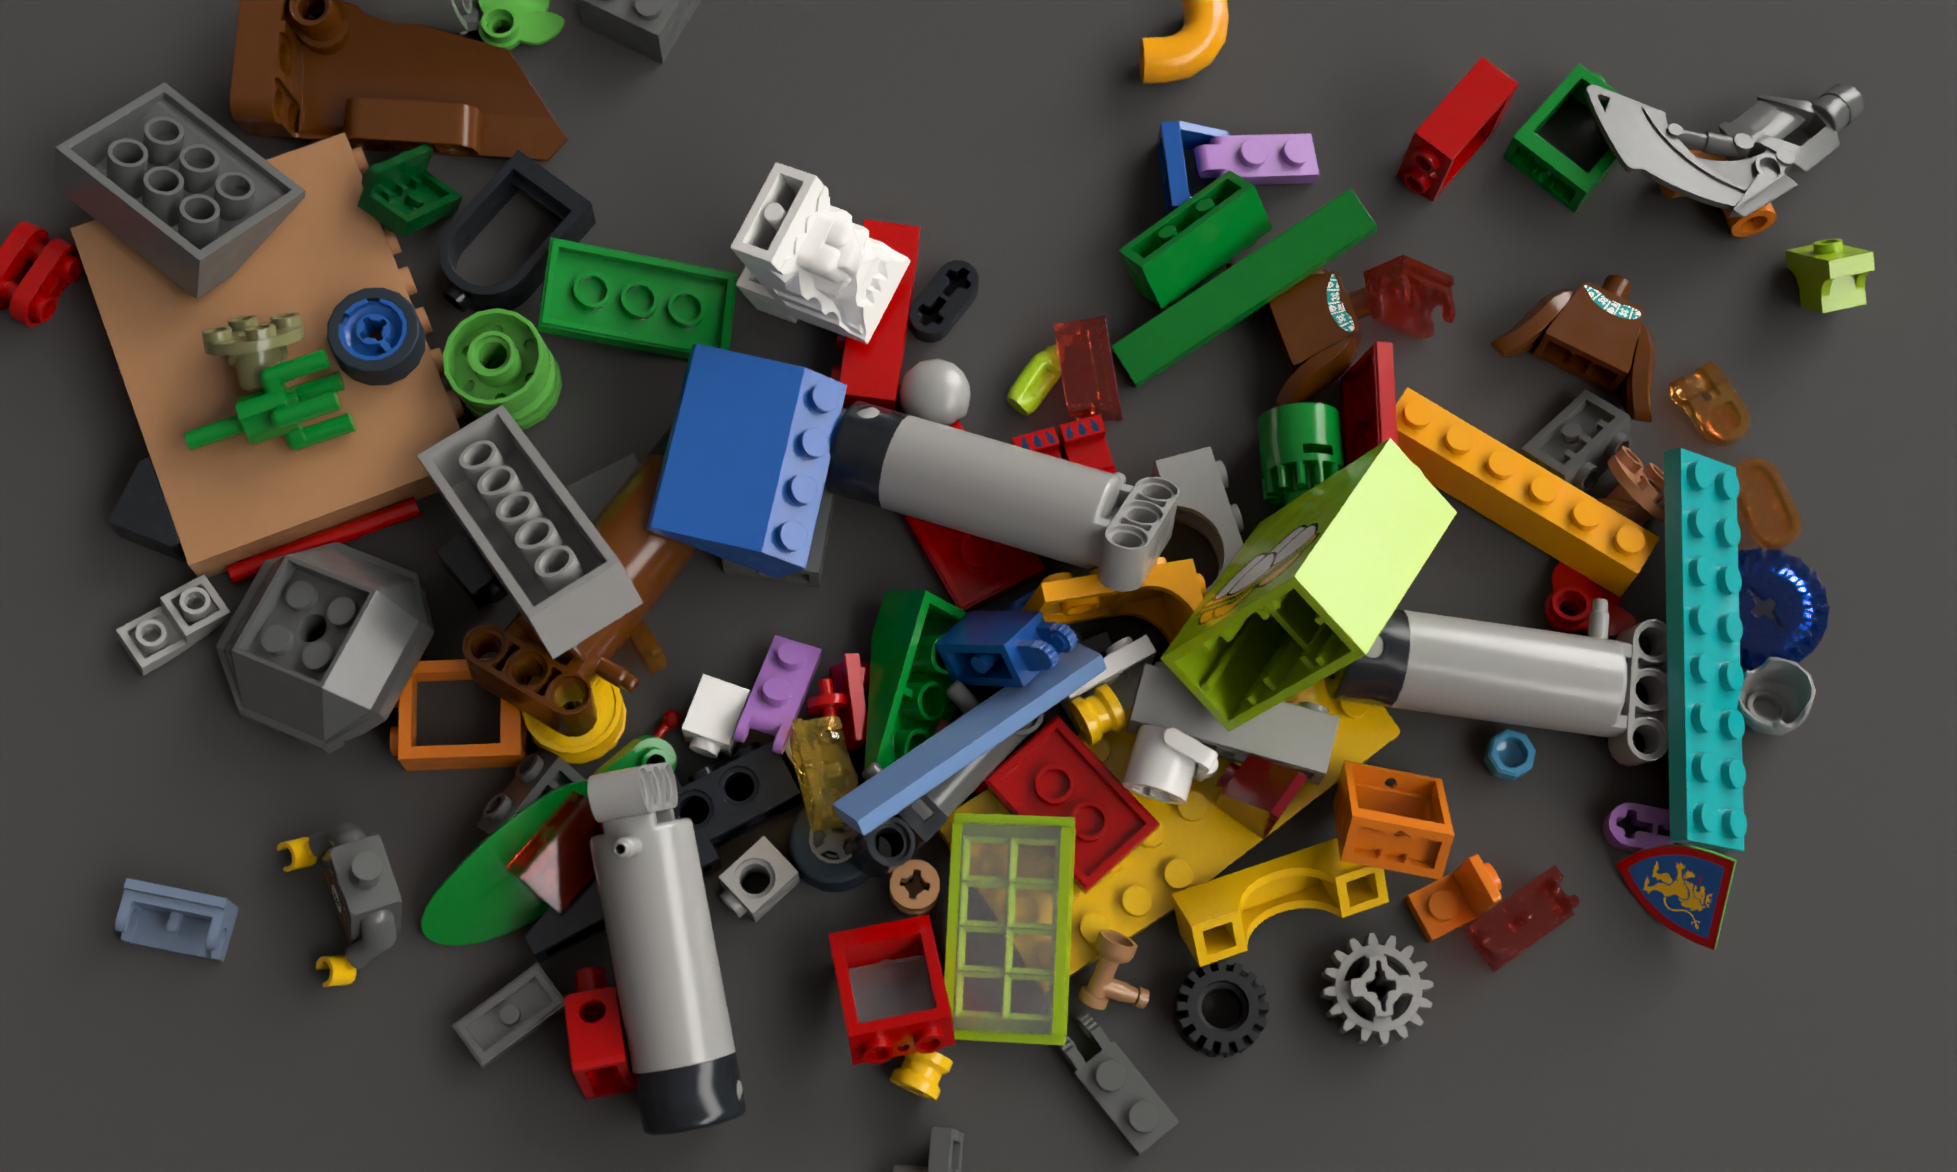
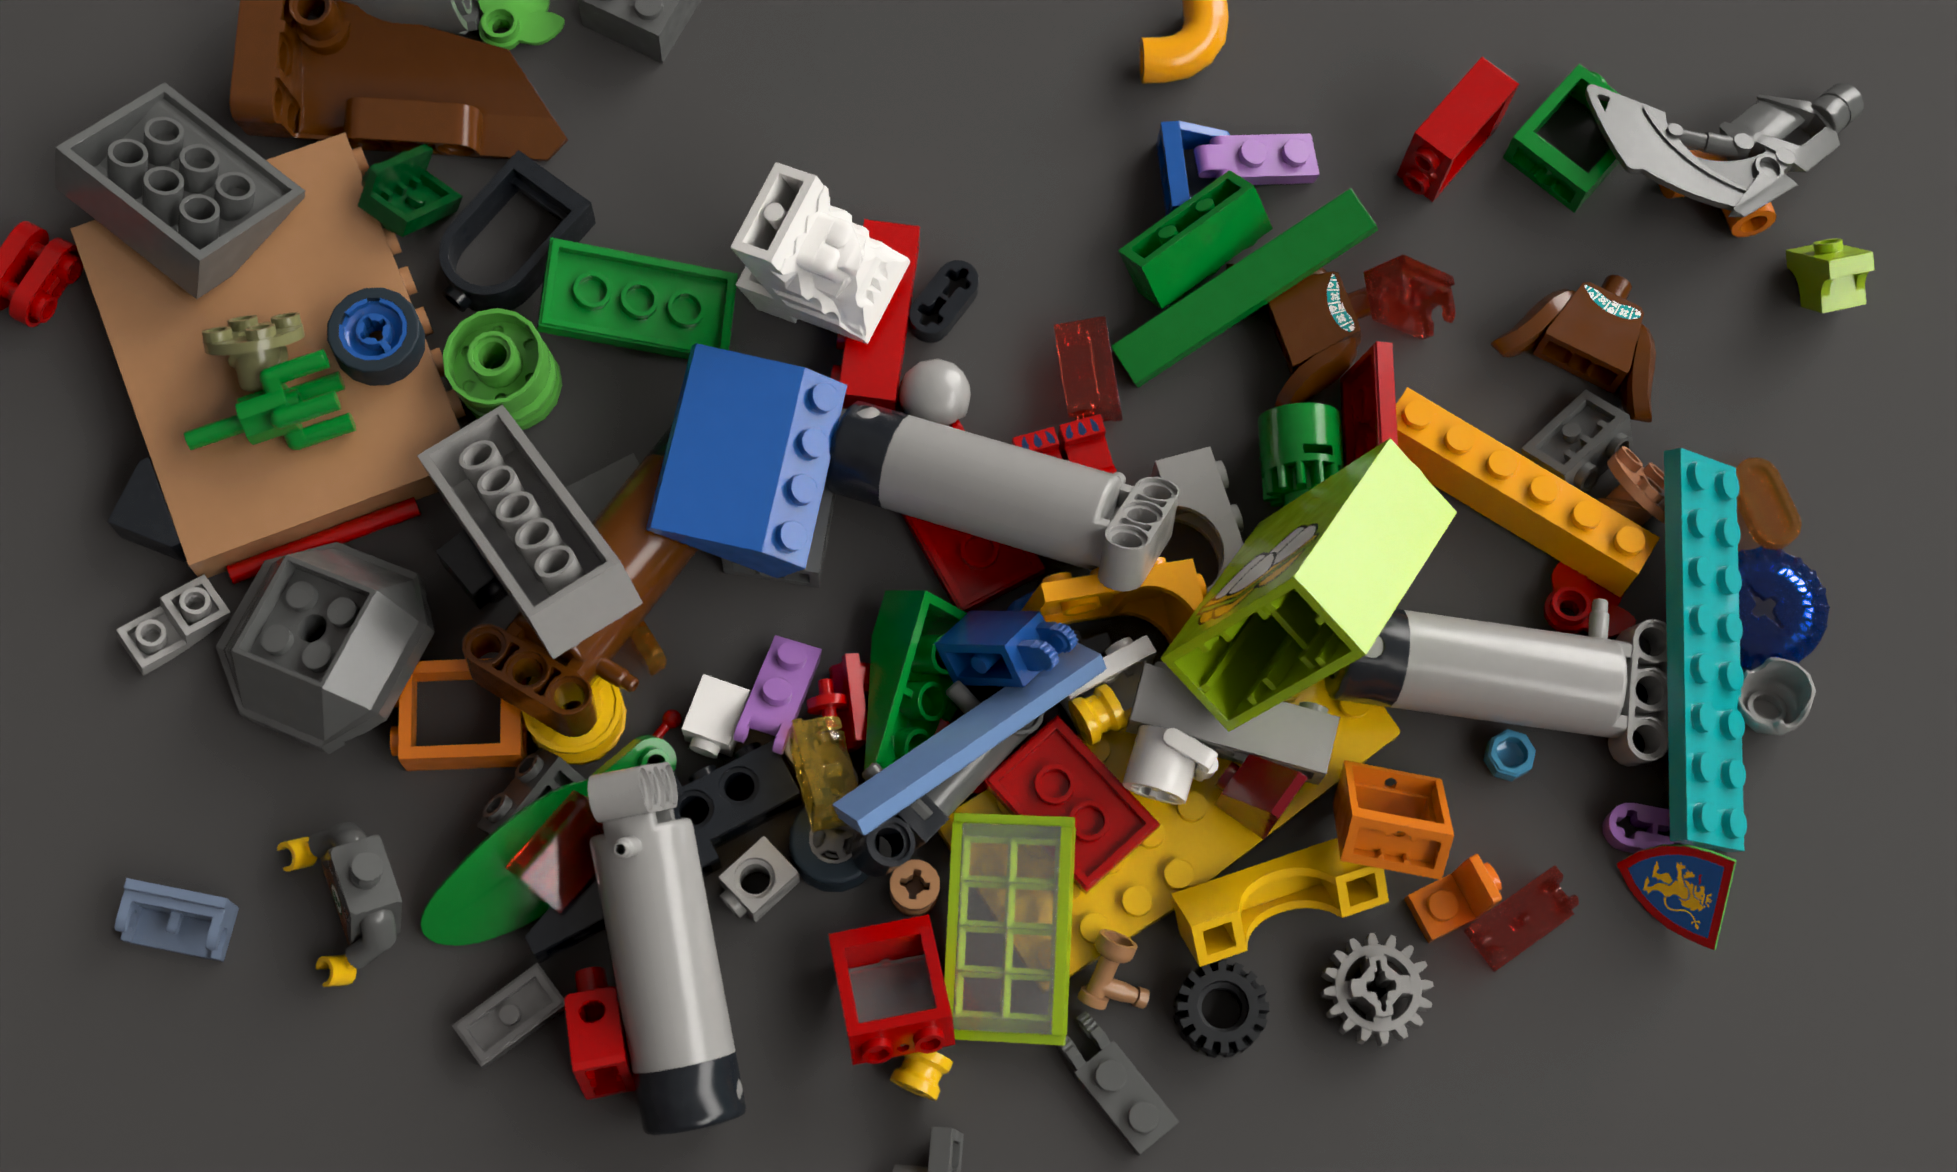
lime piece [1006,337,1070,416] -> none
clear orange plate [1668,361,1750,446] -> none

